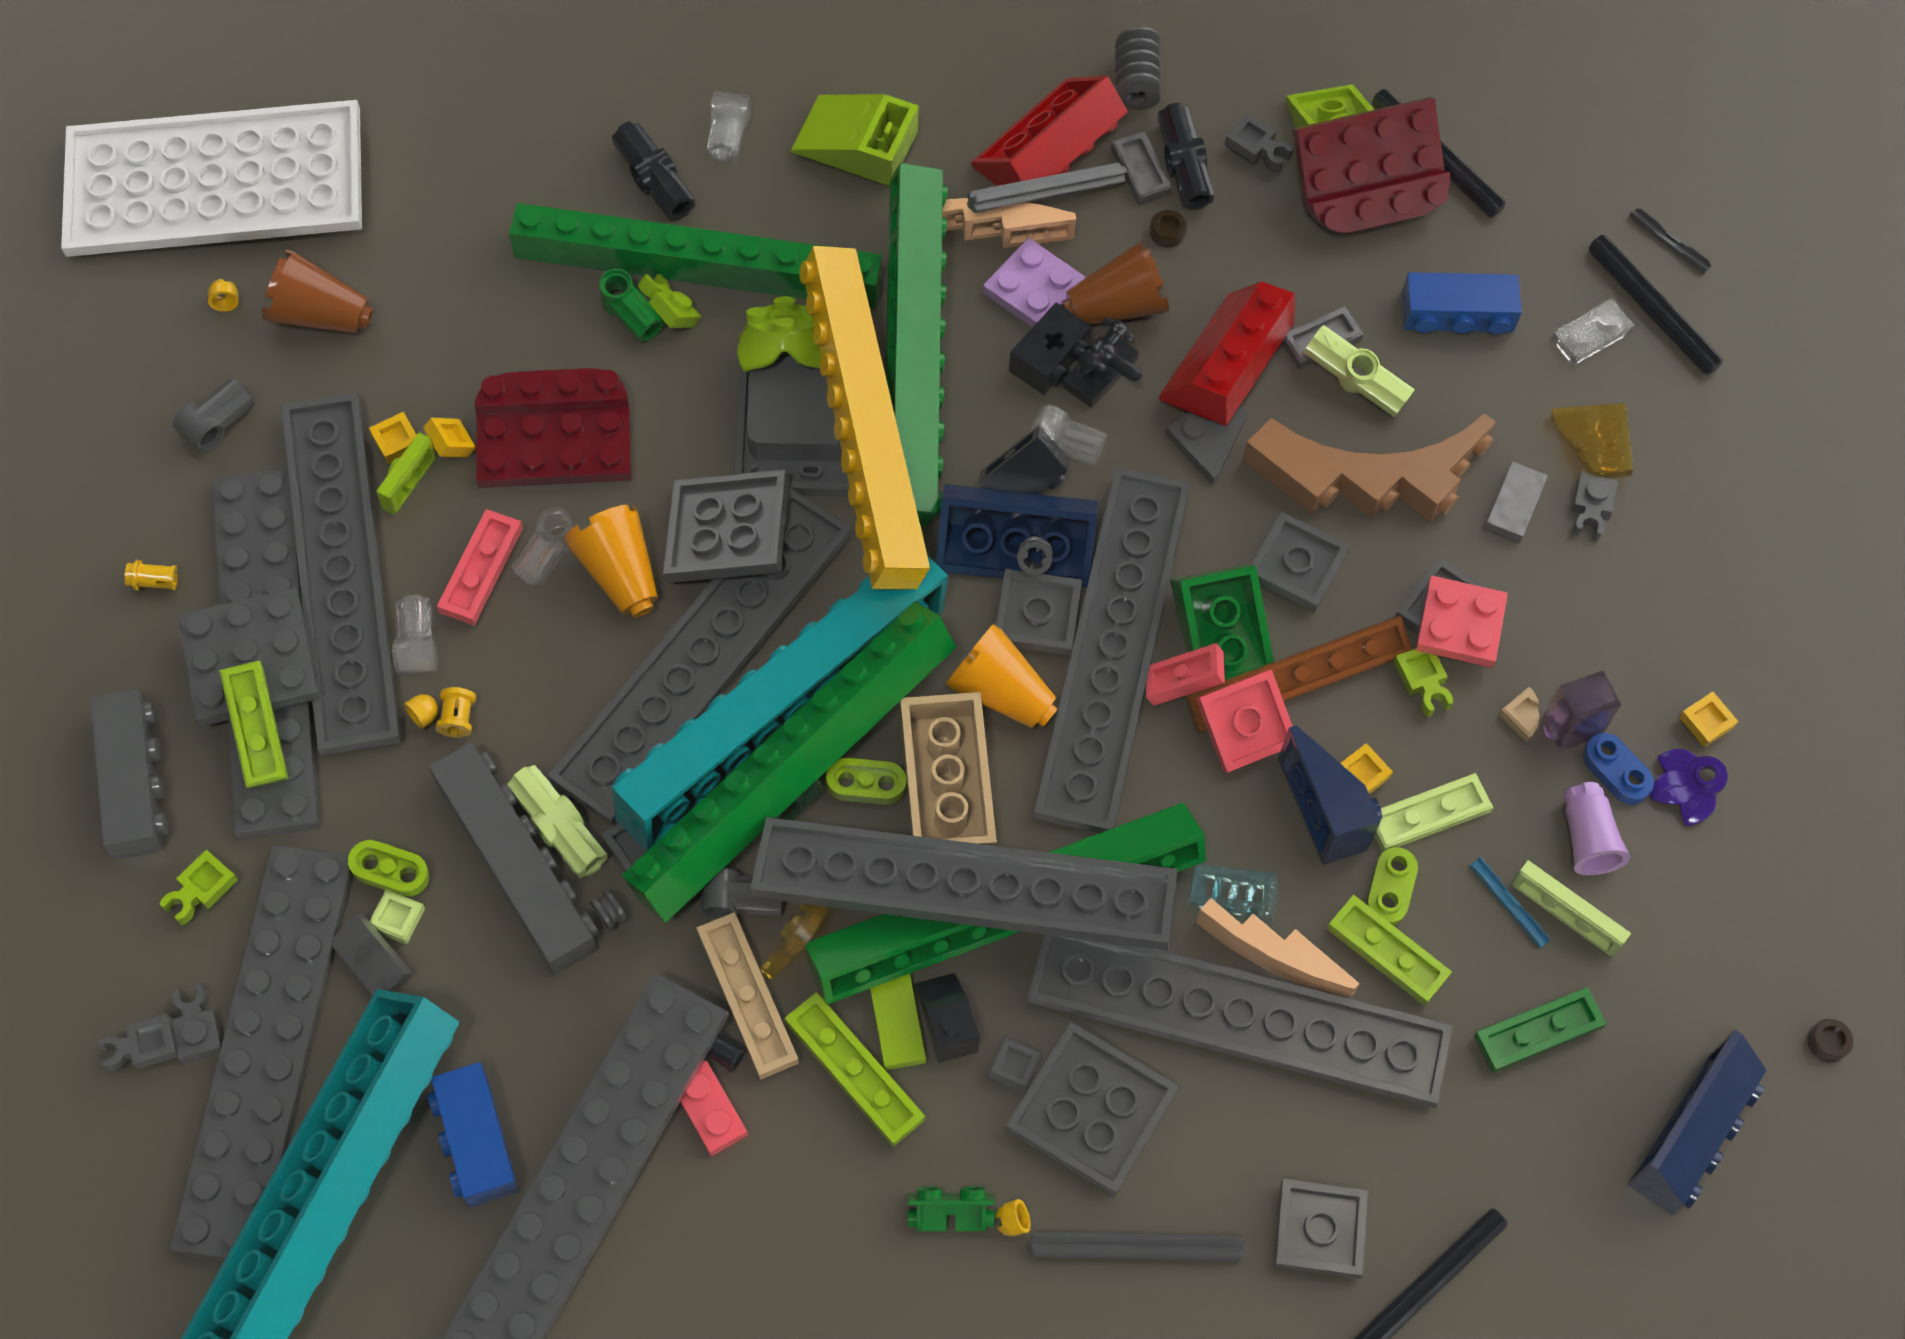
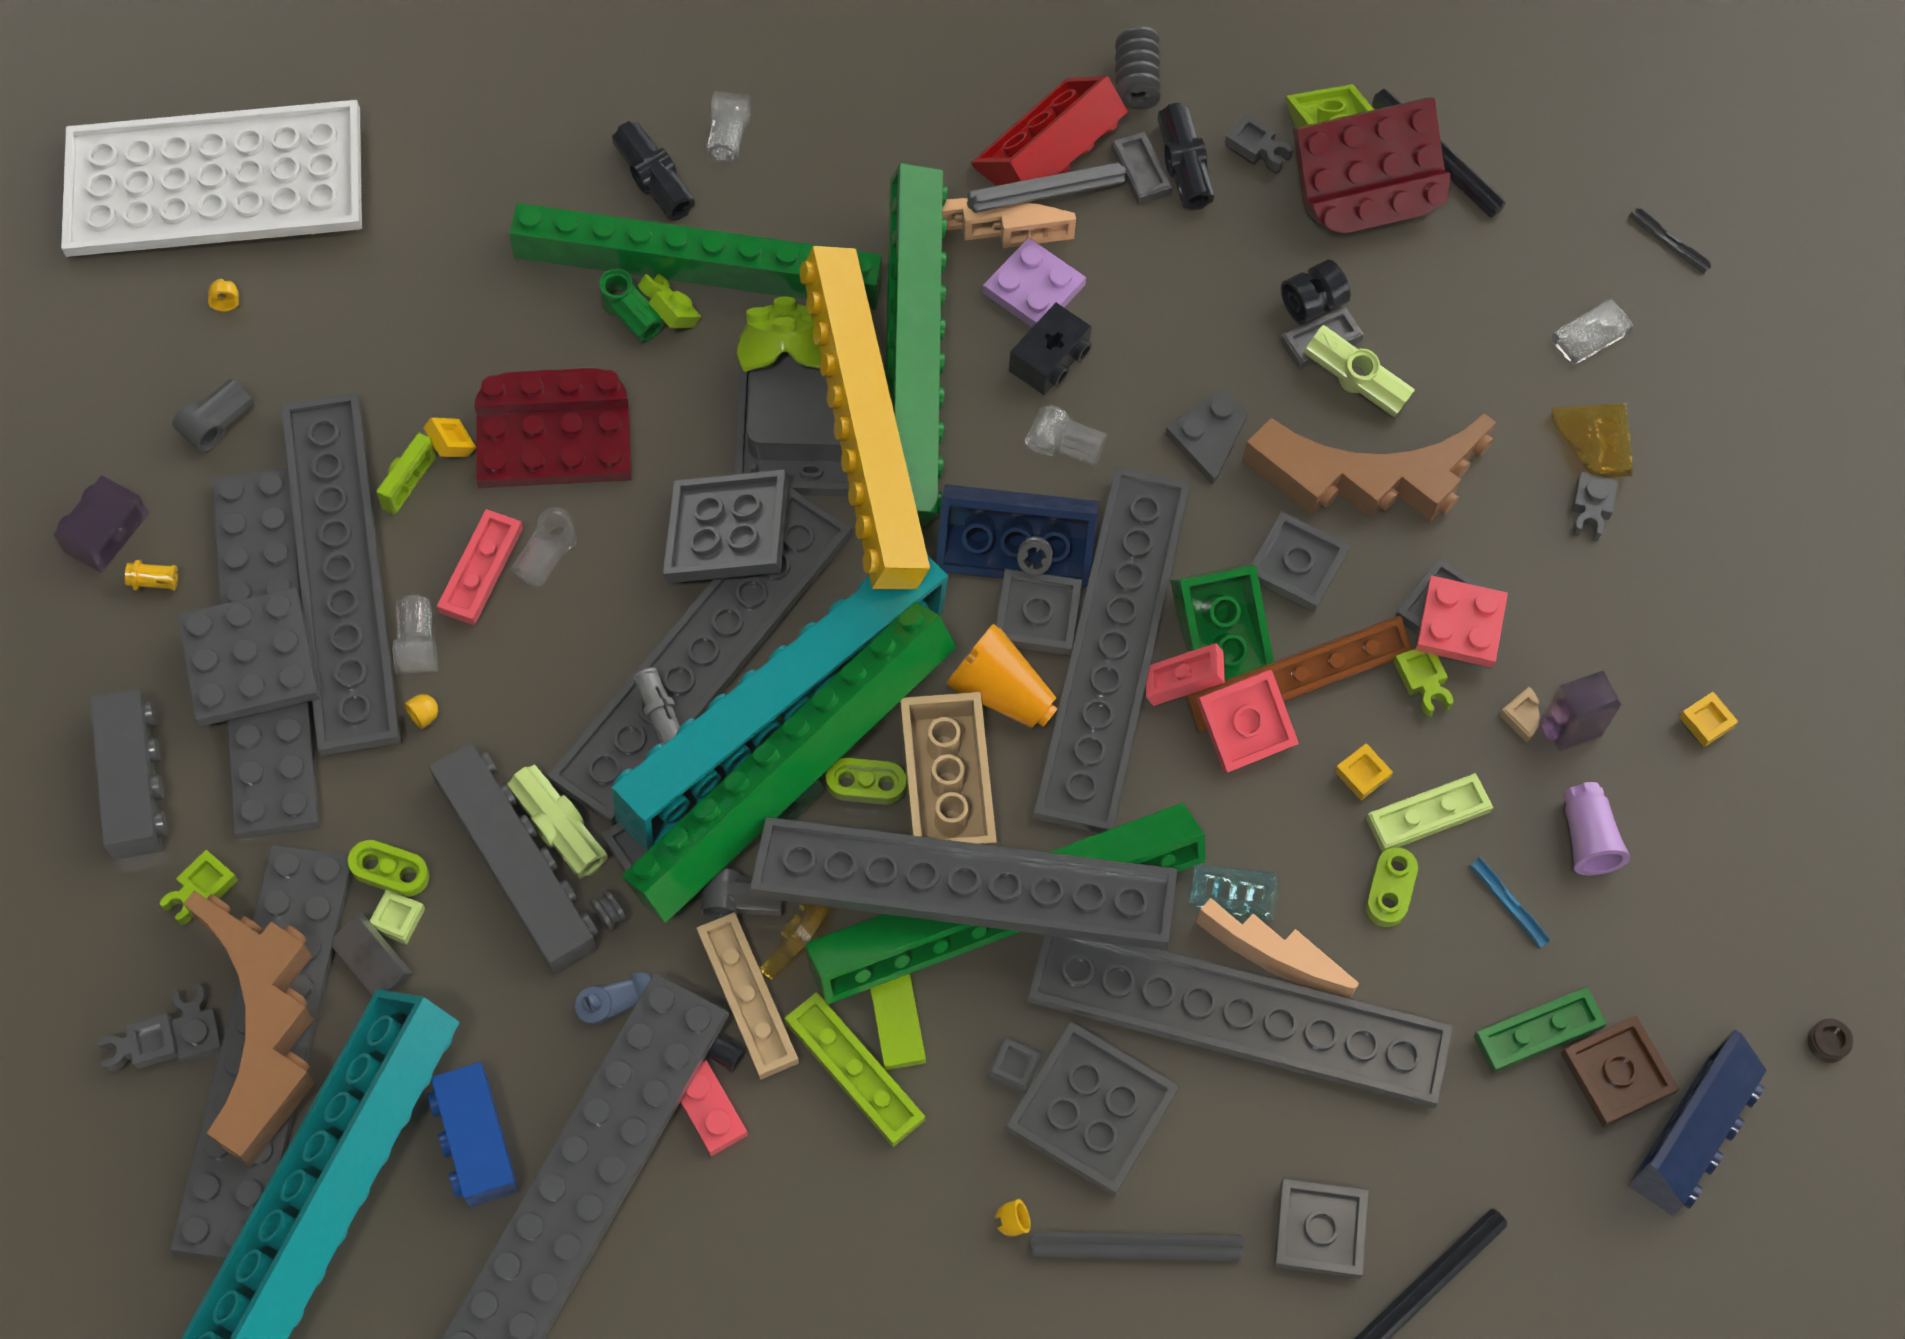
lime tile [219,660,289,789] -> none
dark orange cone [262,249,373,334] -> none
yellow plate [369,412,416,464] -> none
yellow bush [435,687,476,738] -> none
light orange cone [565,505,658,618] -> none
lime slope [791,94,919,186] -> none
green hinge [908,1186,995,1232] -> none
black slope [915,973,980,1063] -> none
black slope [979,425,1068,494] -> none
dark orange cone [1062,242,1169,325] -> none
black piece [1062,317,1142,408] -> none
dark brown tile [1149,210,1187,248] -> none
red slope [1159,281,1295,426] -> none
dark blue slope [1278,725,1382,865] -> none
lime plate [1327,894,1452,1006] -> none
blue brick [1401,272,1522,334] -> none
flat silver tile [1485,461,1548,542] -> none
yellowish green tile [1512,860,1631,957] -> none
blue plate [1583,733,1654,805] -> none
black axle [1589,235,1723,374] -> none
dark purple plate [1650,749,1728,827] -> none
none -> clear purple brick [53,475,149,573]
none -> medium nougat arch [183,891,315,1168]
none -> sand blue piece [575,972,652,1025]
none -> light grey pin [633,667,680,745]
none -> black wheel [1280,259,1351,325]
none -> reddish brown plate [1561,1015,1679,1127]

